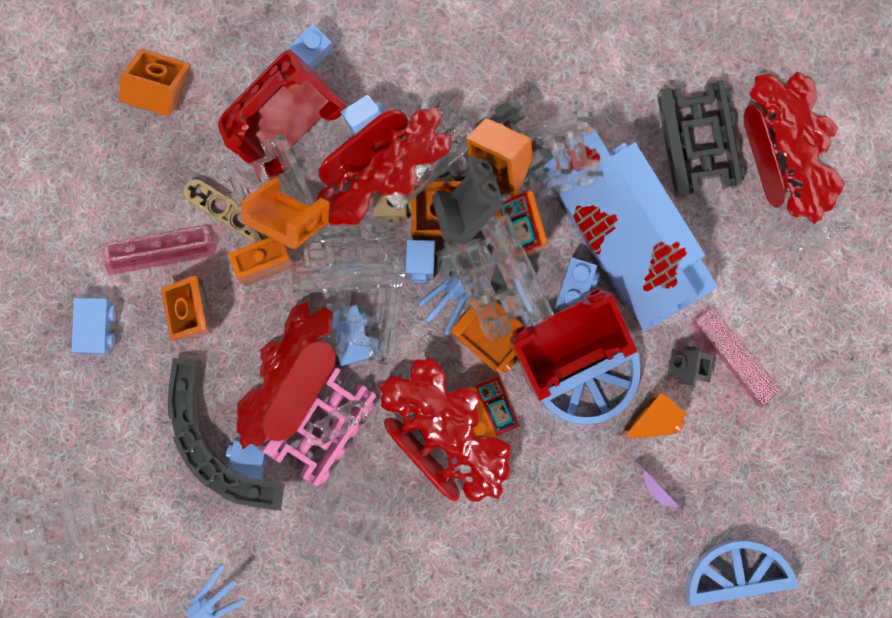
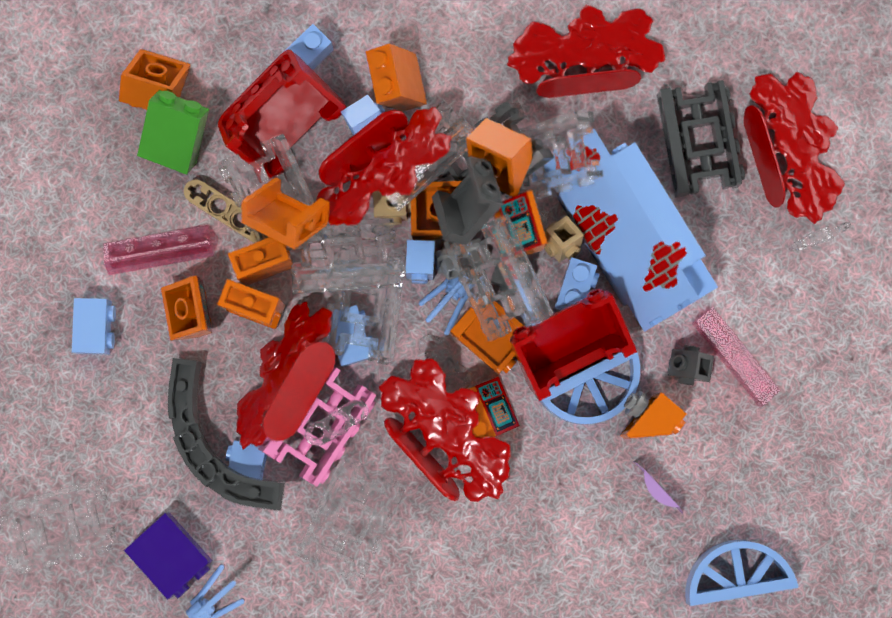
none -> dark purple brick [124,512,213,600]
none -> bright green brick [137,90,209,175]
none -> orange panel [217,279,286,329]
none -> orange brick [365,43,427,111]
none -> red plant [507,5,666,98]
none -> tan brick [544,216,584,263]
none -> light grey plate [624,391,649,418]

